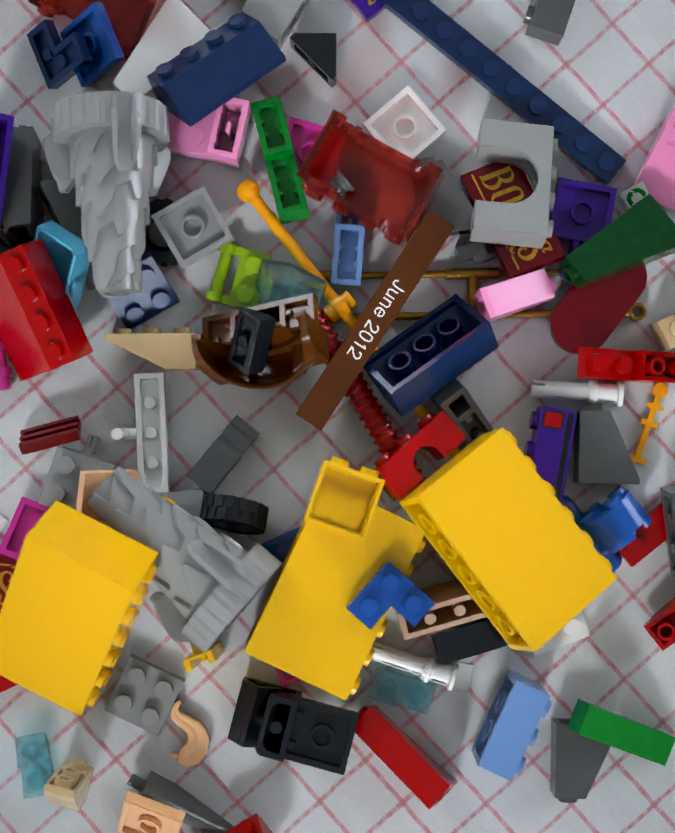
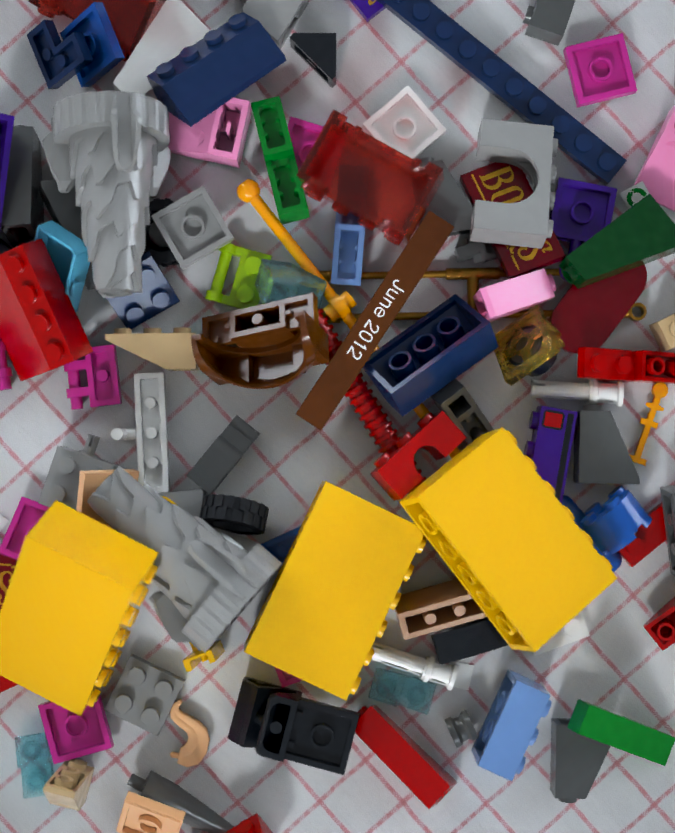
dark red tile [19,415,81,455] -> none
black slope [228,307,276,375] -> none
yellow piece [303,456,385,541] -> none
dark grey bush [326,169,355,200] -> none
blue plate [346,561,435,630] -> none
none -> dark pink plate [38,688,114,764]
none -> dark pink plate [64,344,122,410]
none -> dark grey wheel [444,710,478,748]
none -> clear yellow piece [494,304,565,386]
none -> dark pink plate [563,33,637,108]

